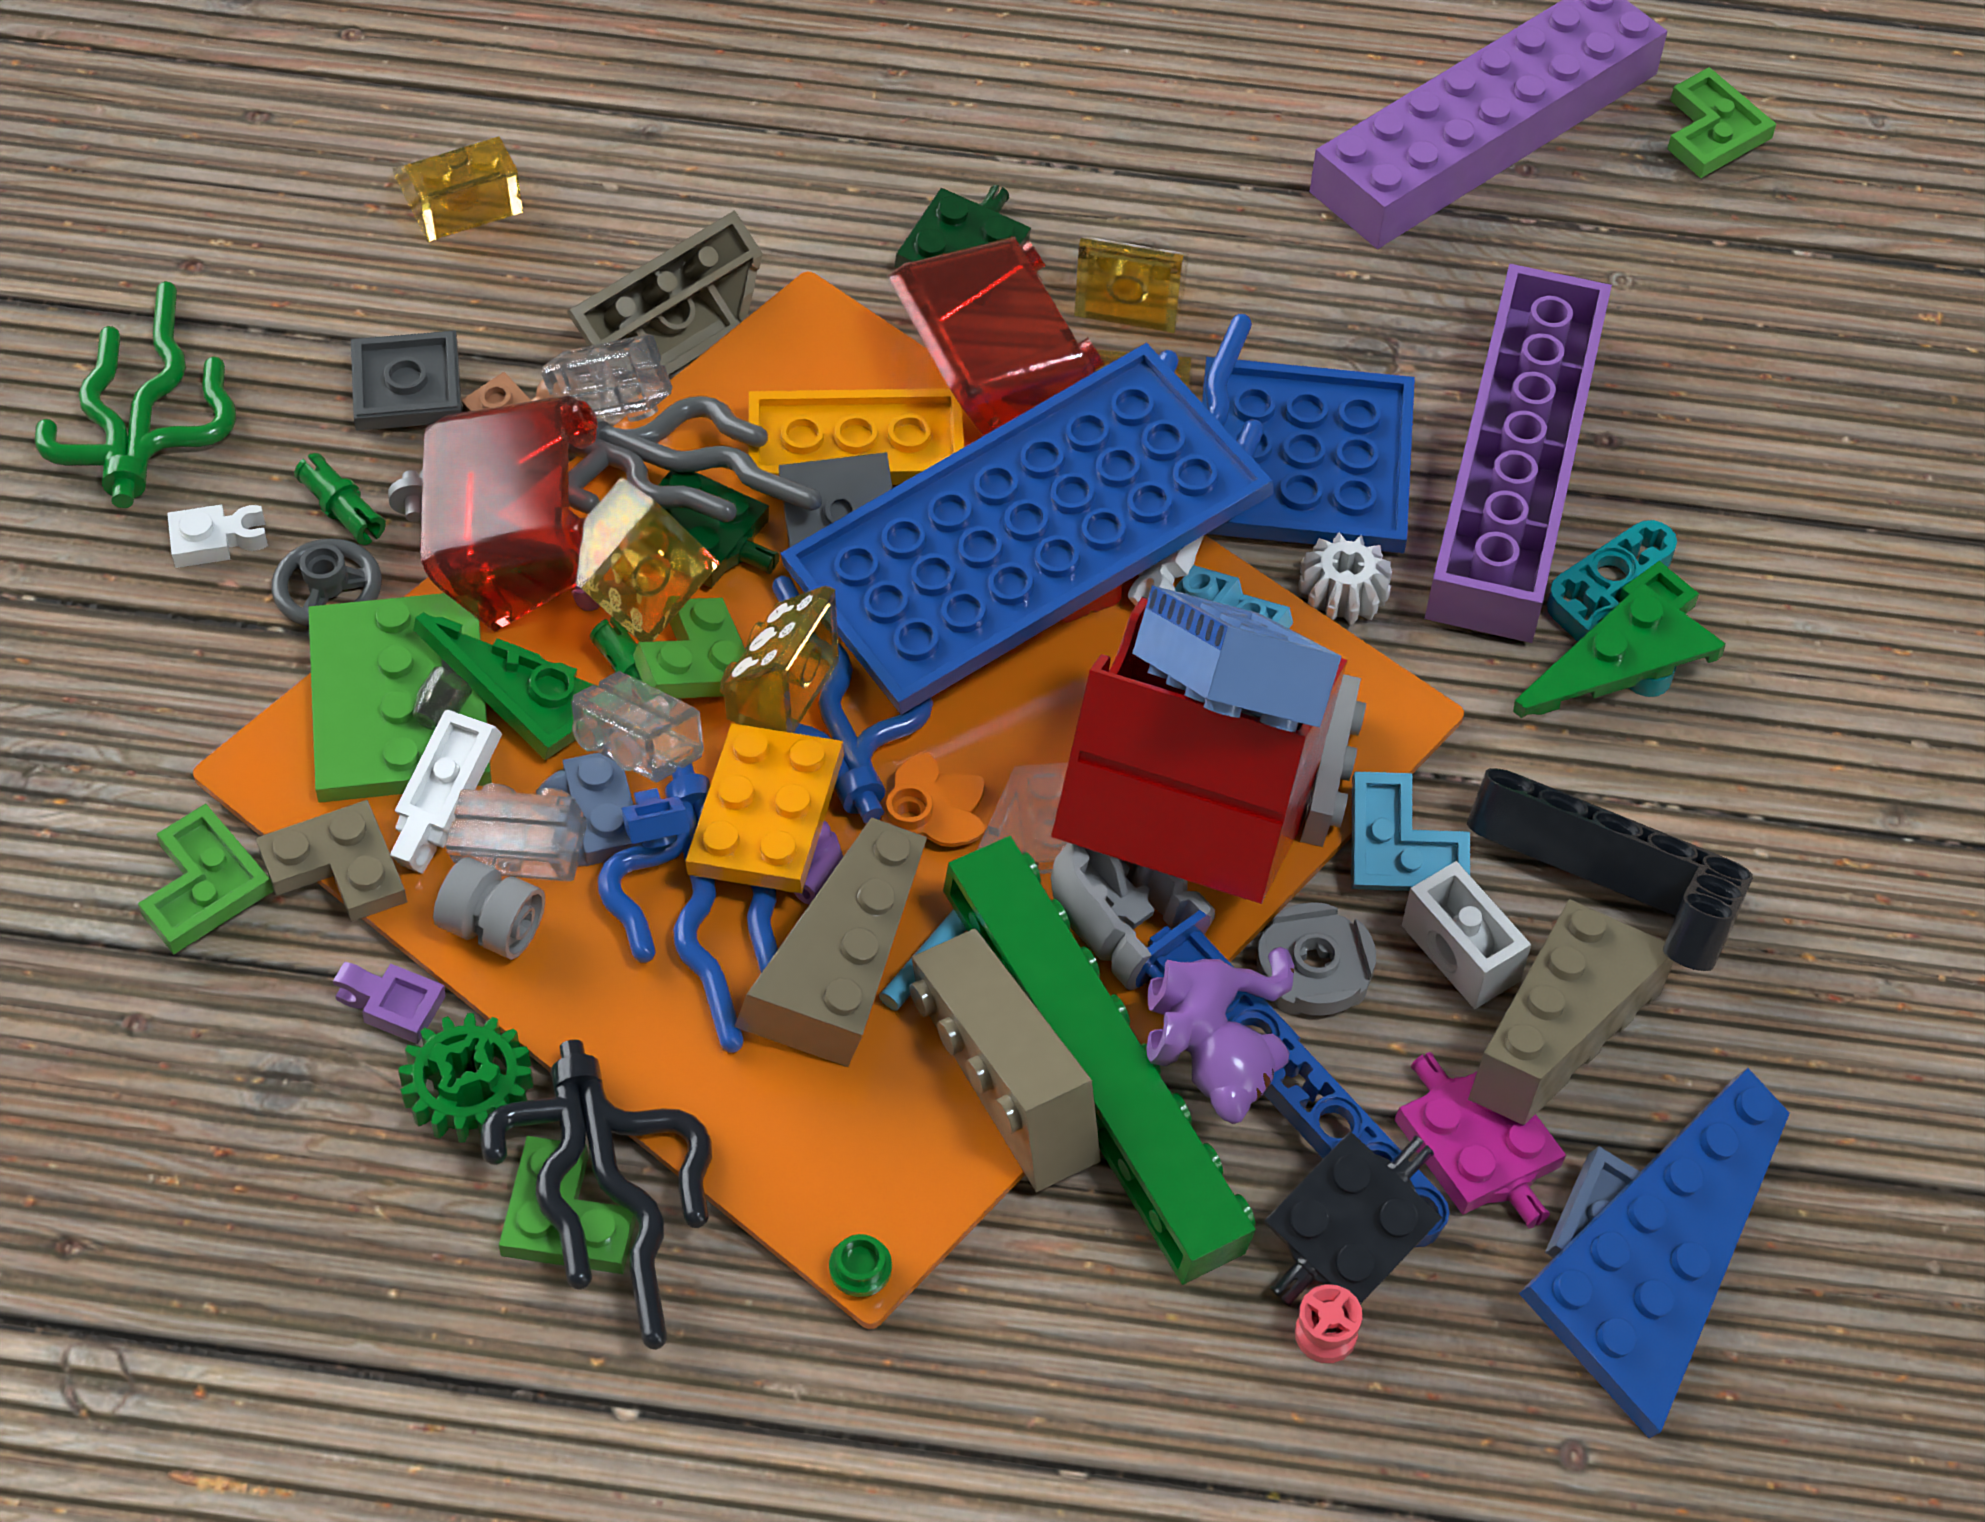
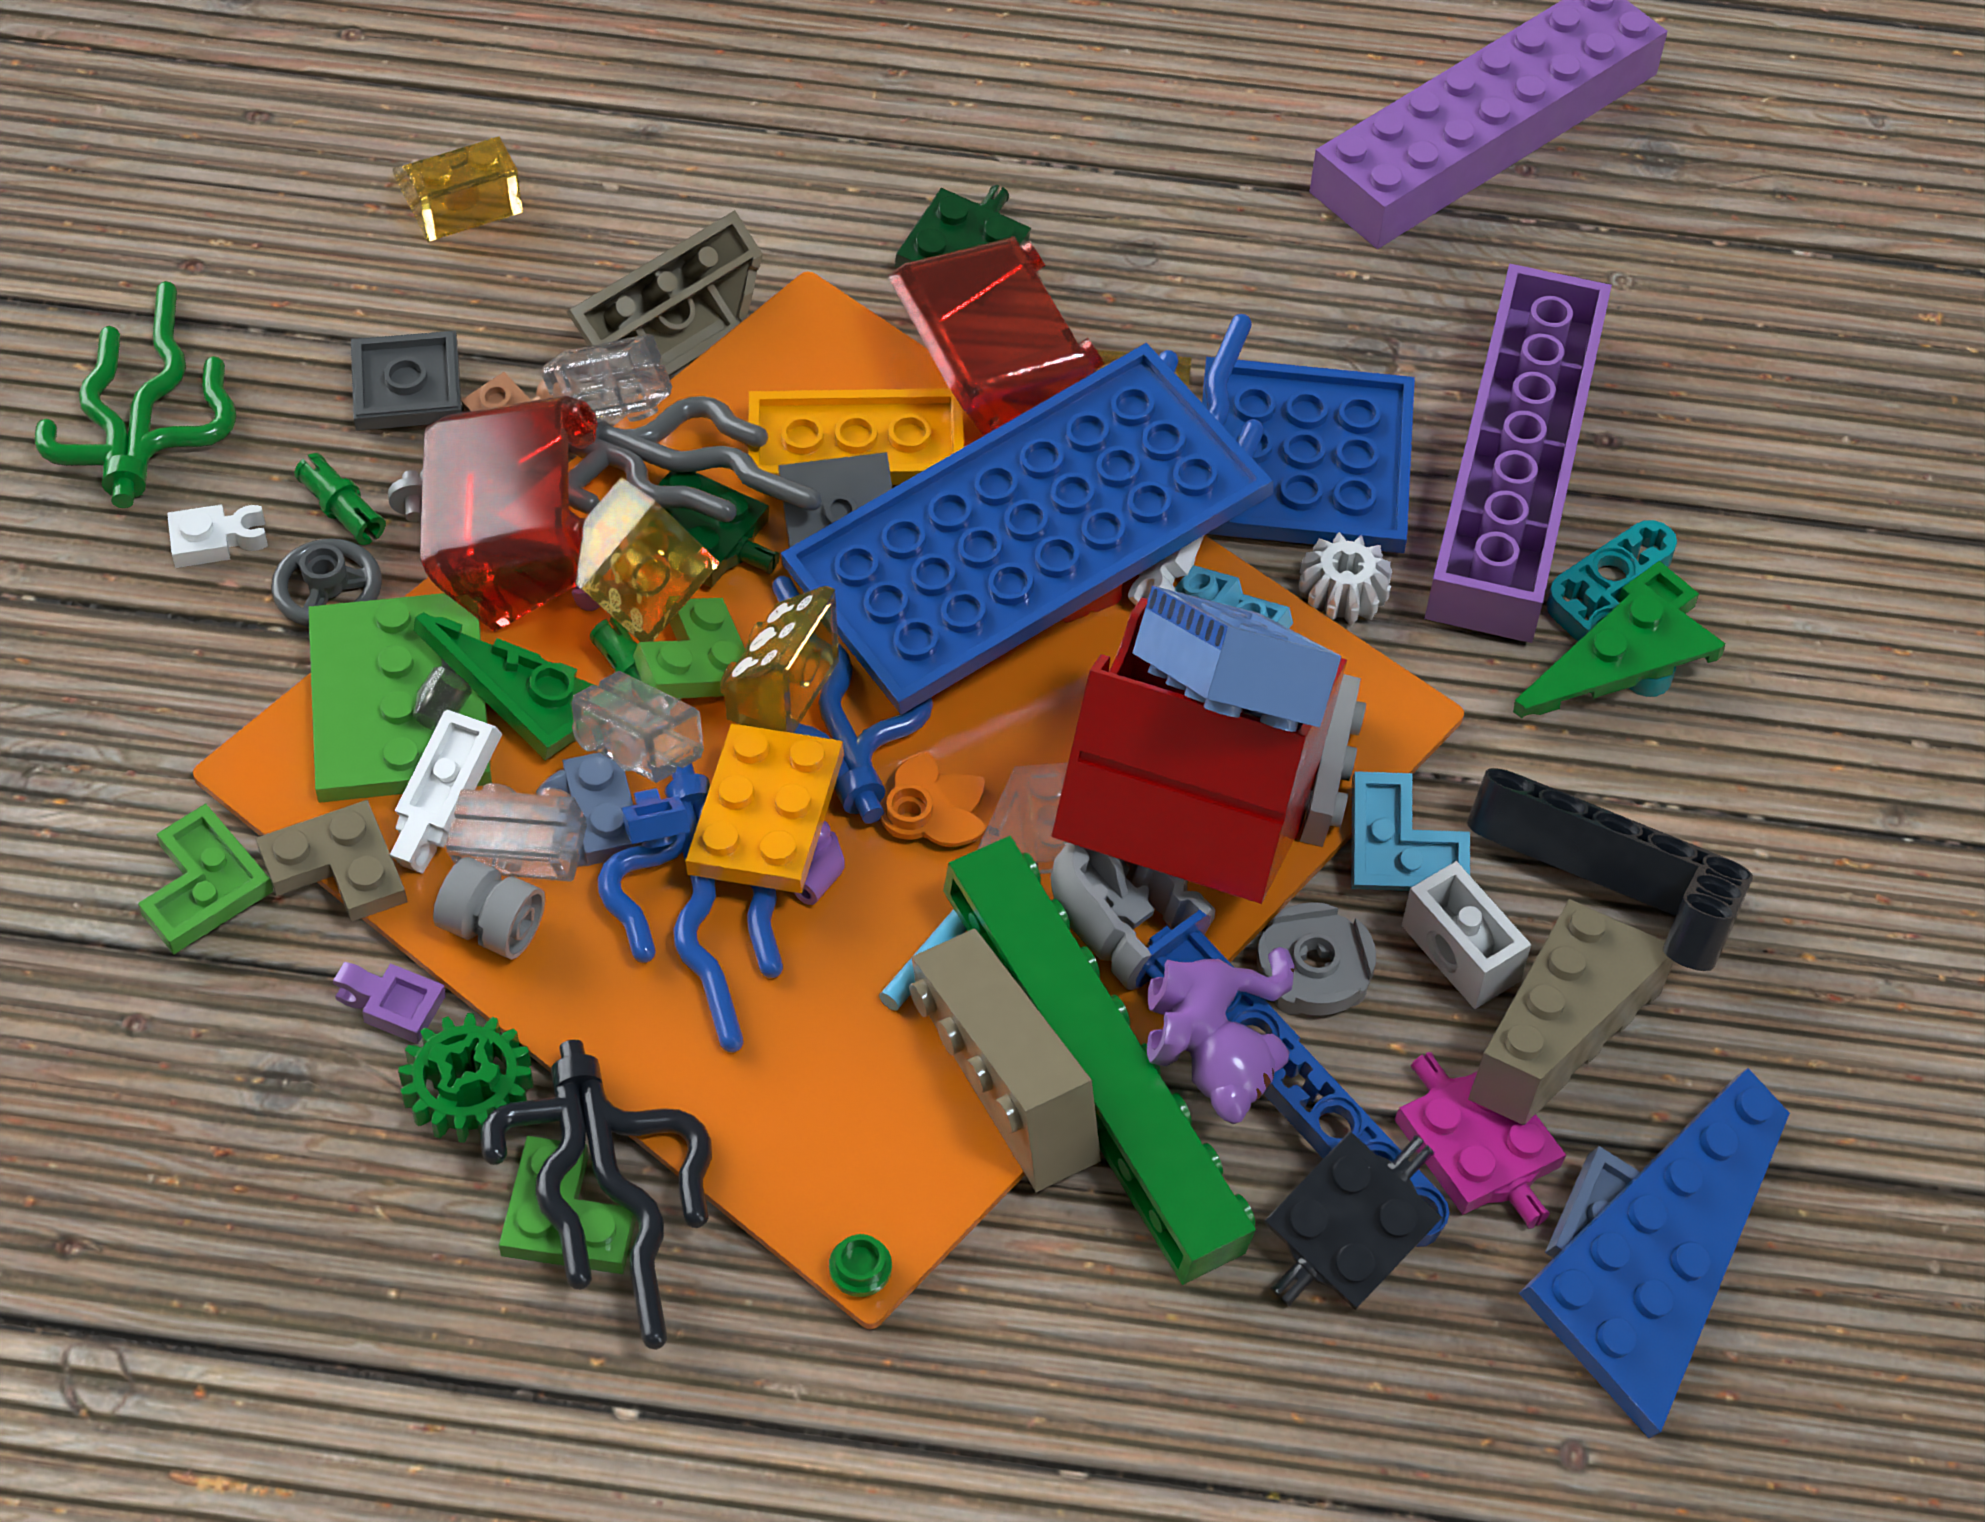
dark tan wedge [734,817,927,1067] -> none
clear yellow slope [1074,237,1189,333] -> none
coral wheel [1295,1284,1363,1363] -> none
bright green plate [1667,67,1776,178] -> none

